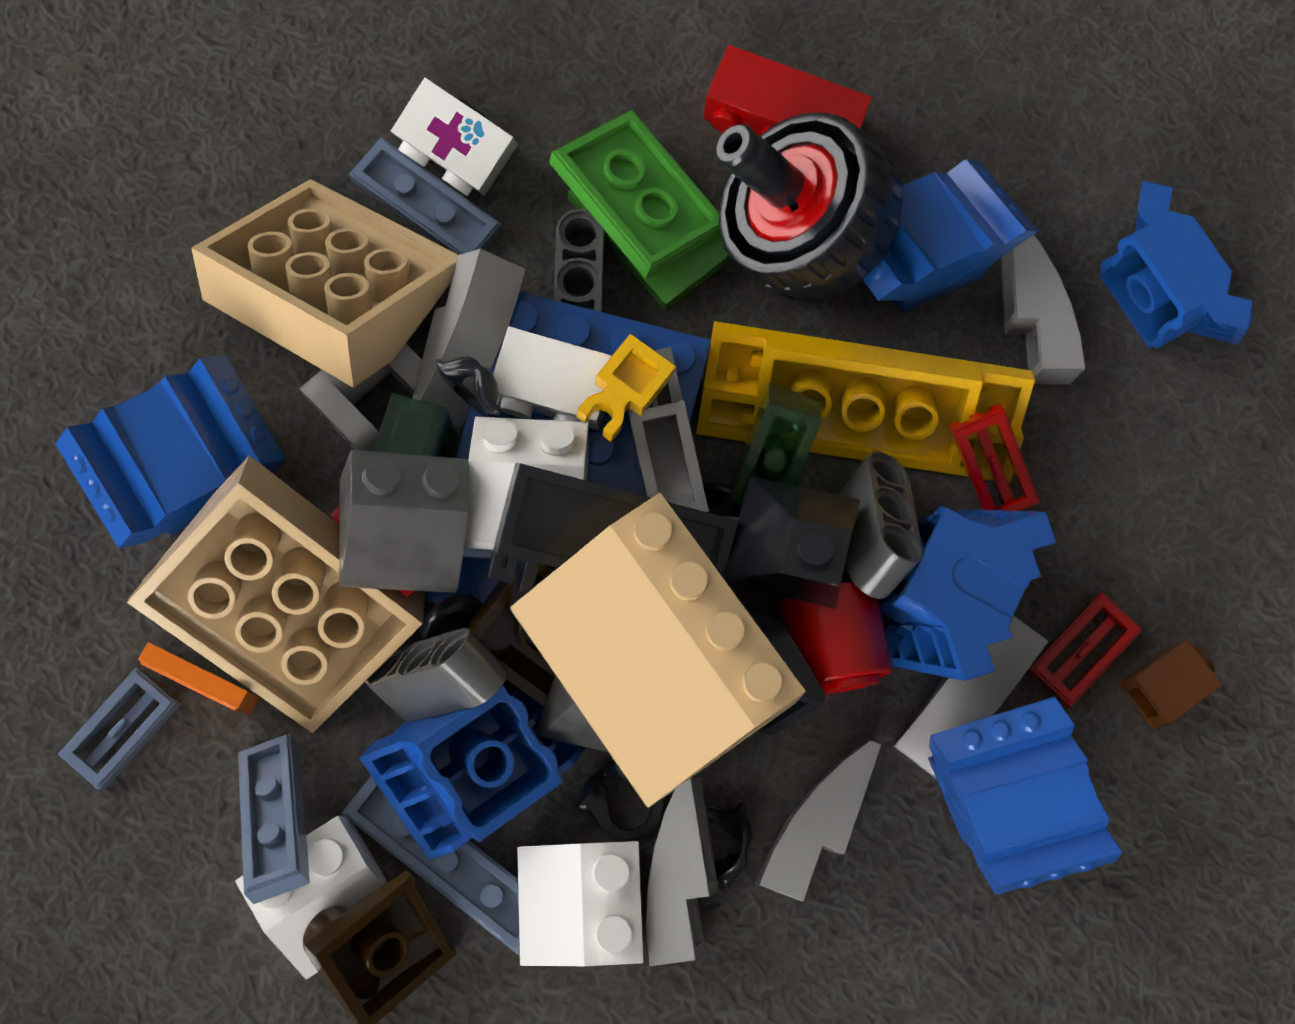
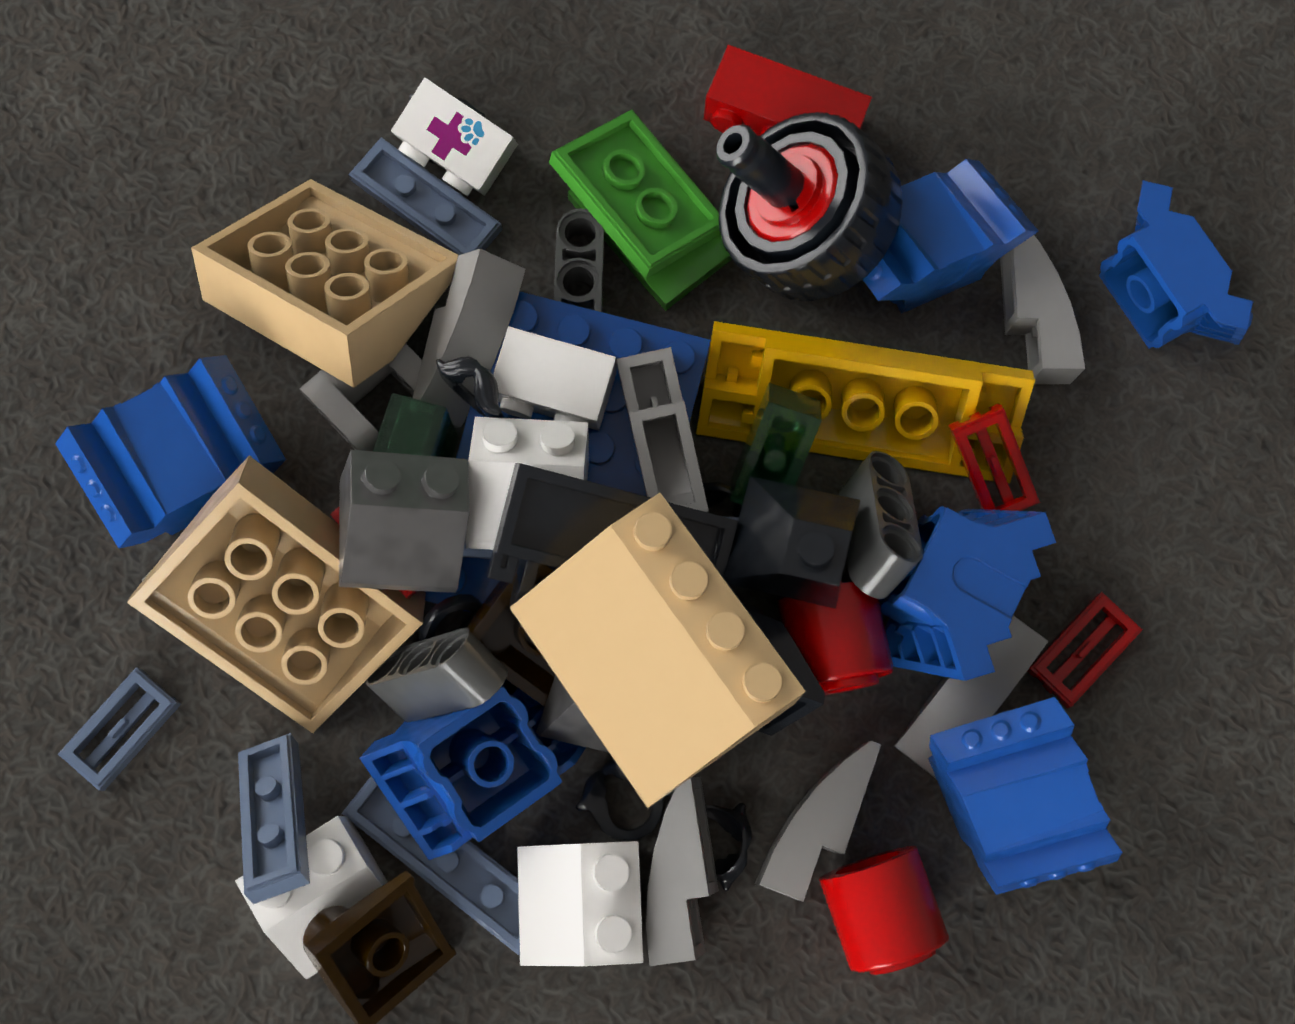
orange tile [138,642,260,715] -> none
yellow plate [577,334,676,442] -> none
reddish brown brick [1118,639,1222,728] -> none
none -> red piece [819,846,949,975]

